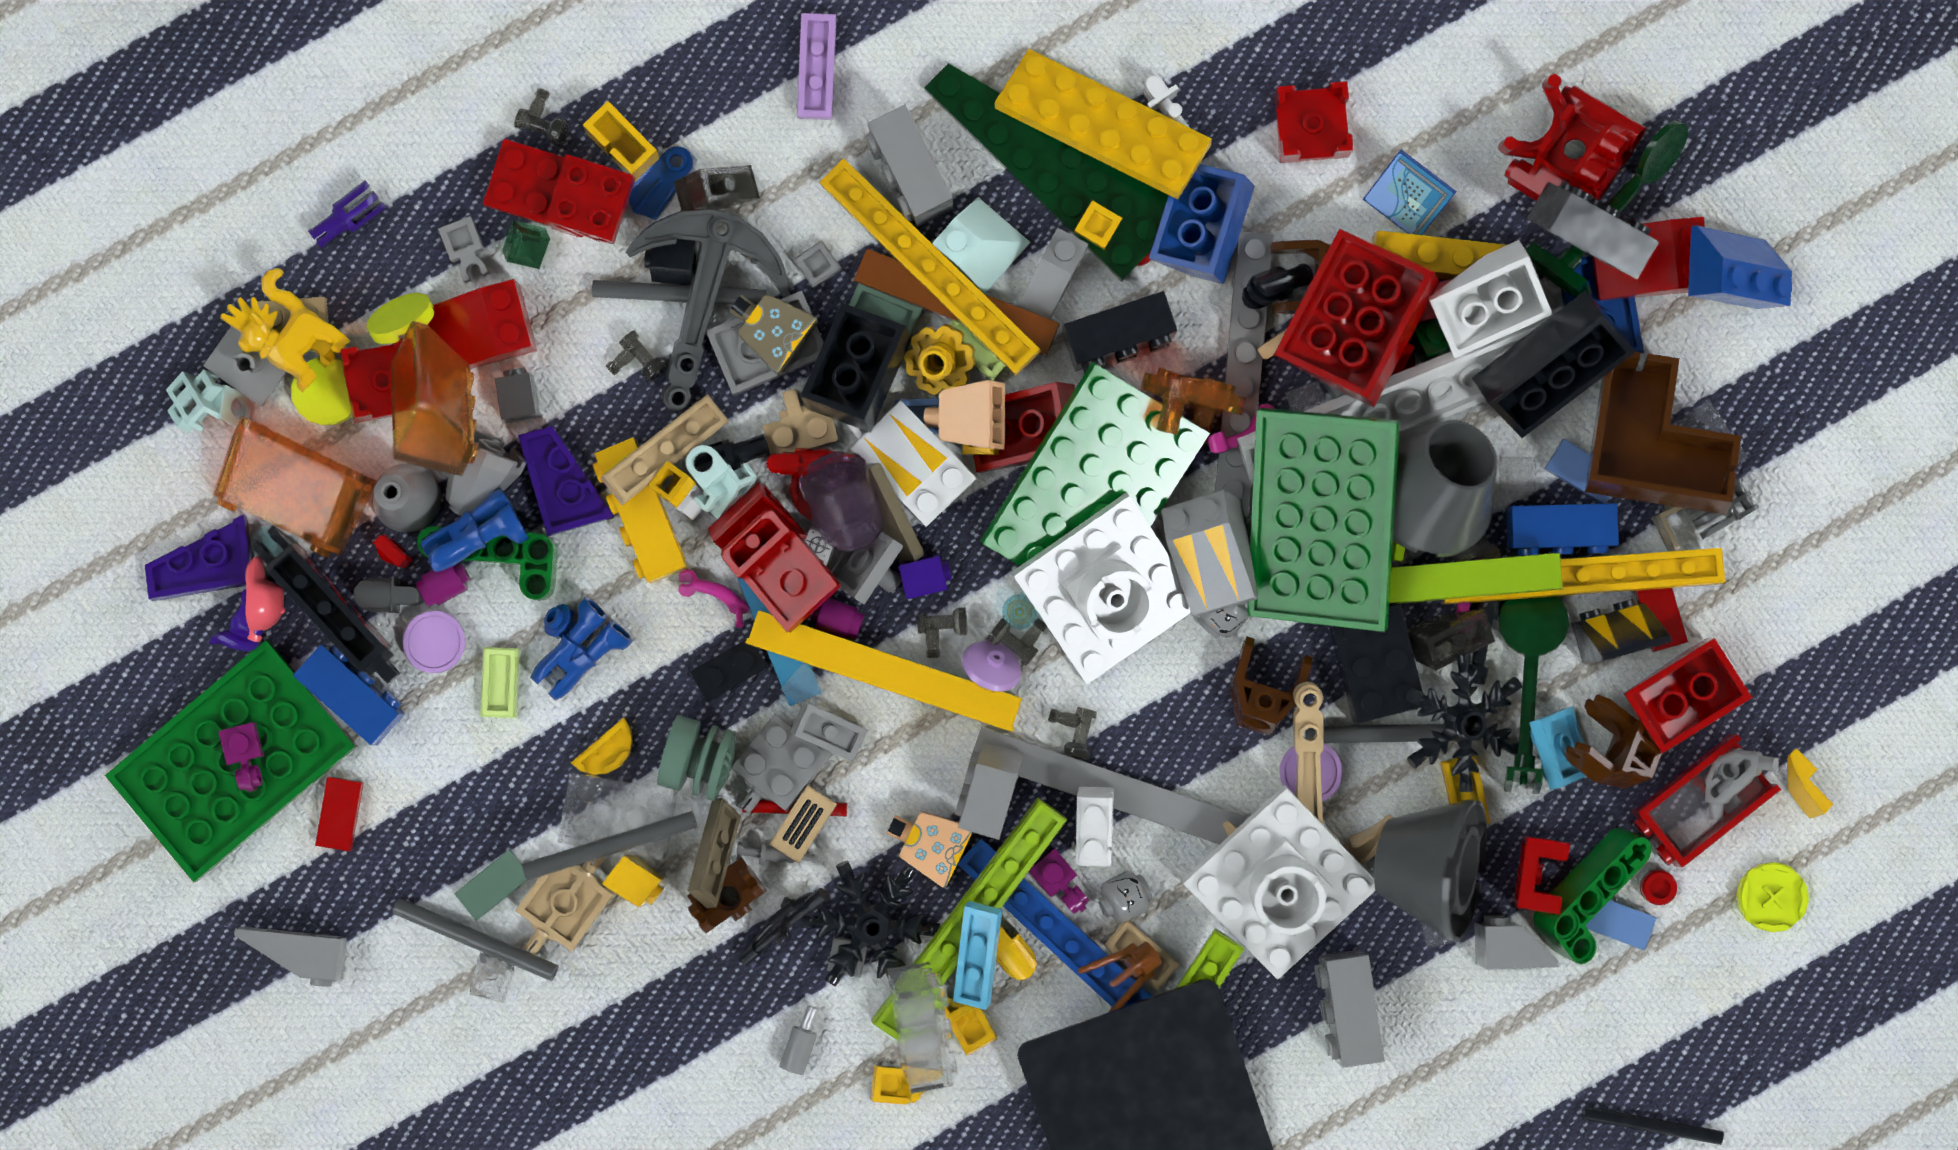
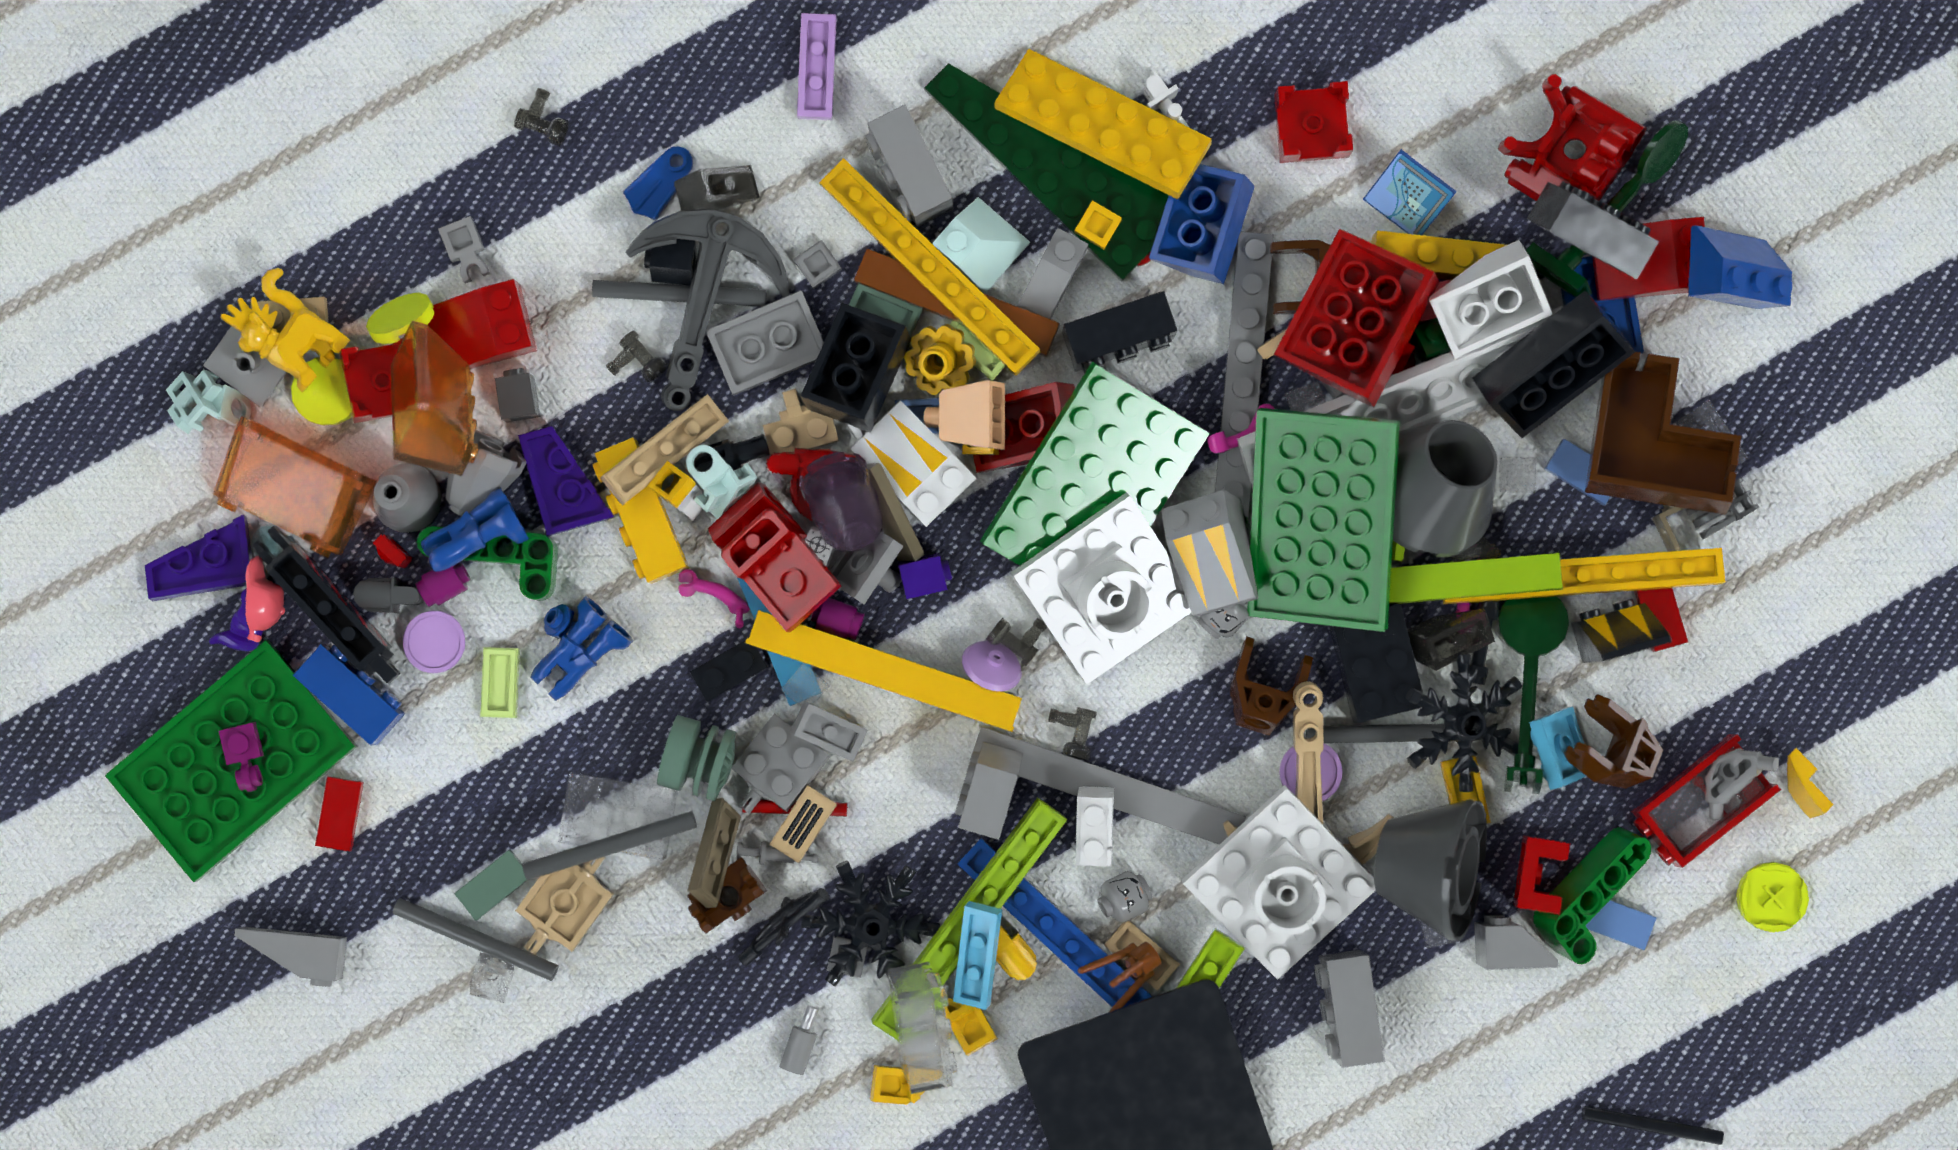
dark purple arm [308,180,387,248] -> none
red piece [483,139,635,244] -> none
clear green slope [503,220,550,269] -> none
yellow tile [571,718,633,775] -> none
yellow piece [583,101,659,182] -> none
yellow slope [602,852,664,908] -> none
dark tan torso [730,294,818,376] -> none
light nougat torso [886,811,973,889] -> none
clear smoke piece [917,607,967,658] -> none
clear light blue tile [1002,594,1037,629] -> none
magenta plate [1029,848,1090,914] -> none
clear orange piece [1140,367,1246,444] -> none
black arm [1242,263,1313,310] -> none
blue brick [1506,503,1619,556] -> none
red slope [1623,638,1753,754] -> none
red tile [1640,870,1677,905] -> none

